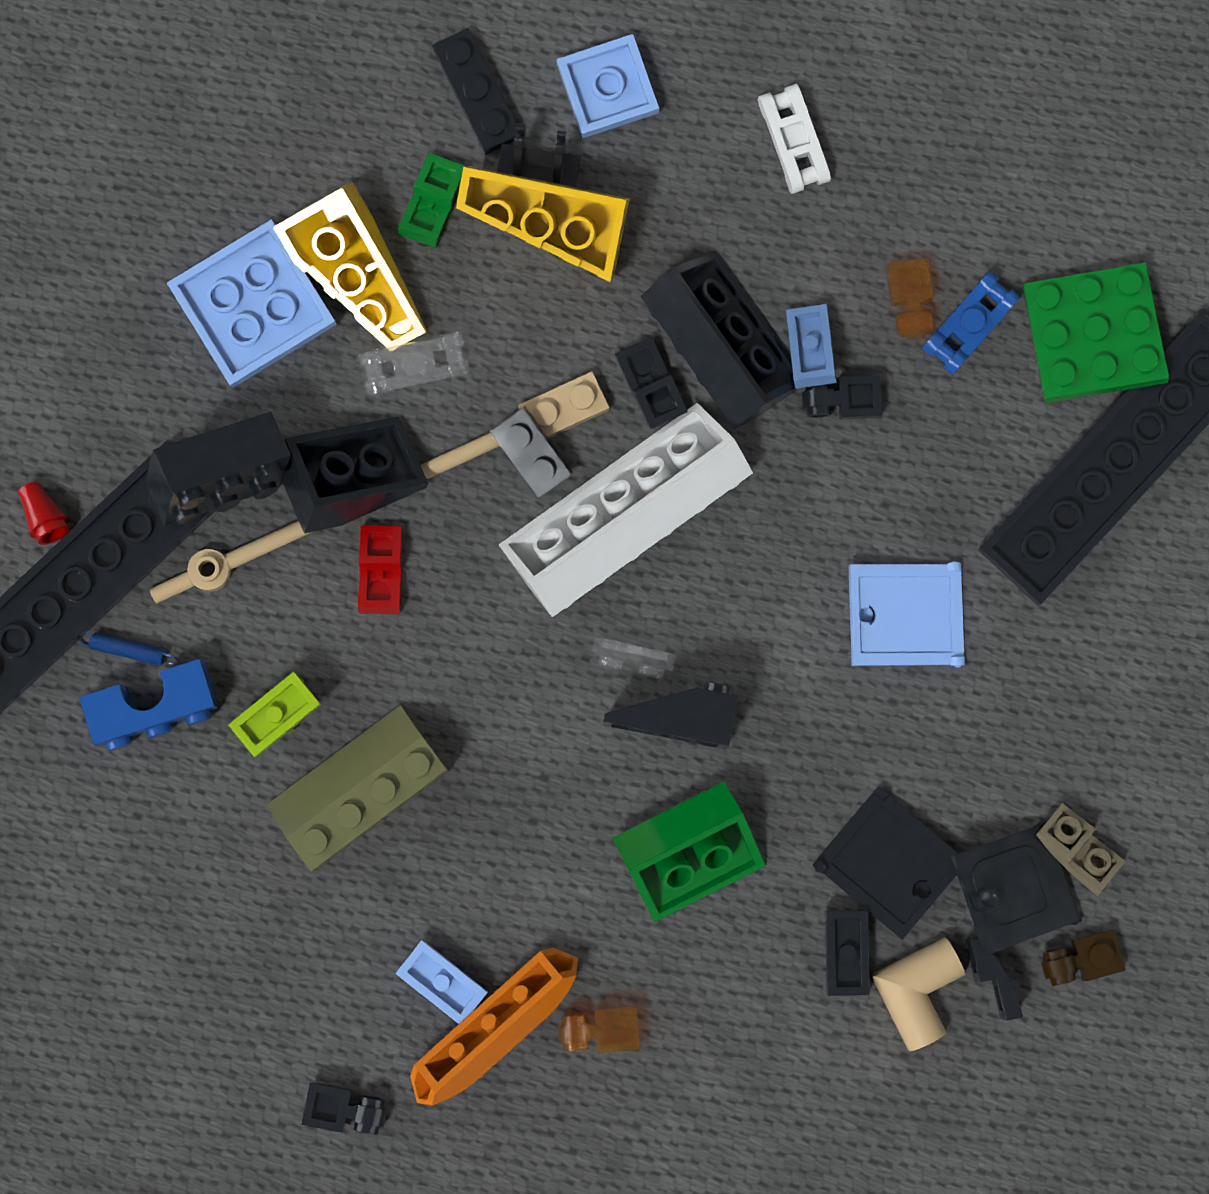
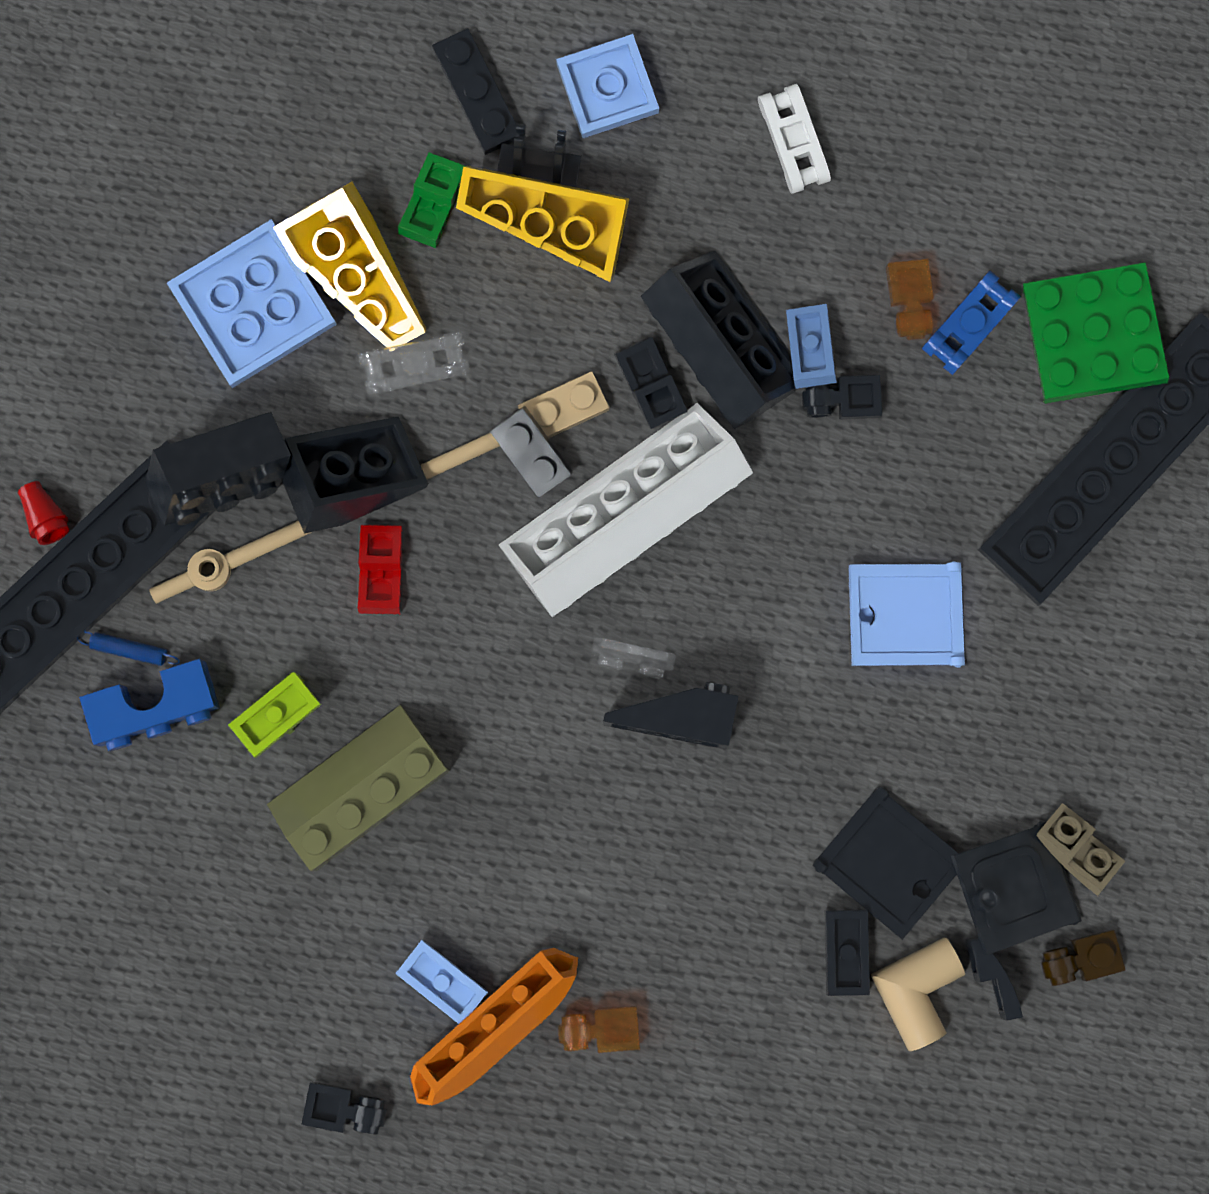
green slope [612,782,765,923] -> none

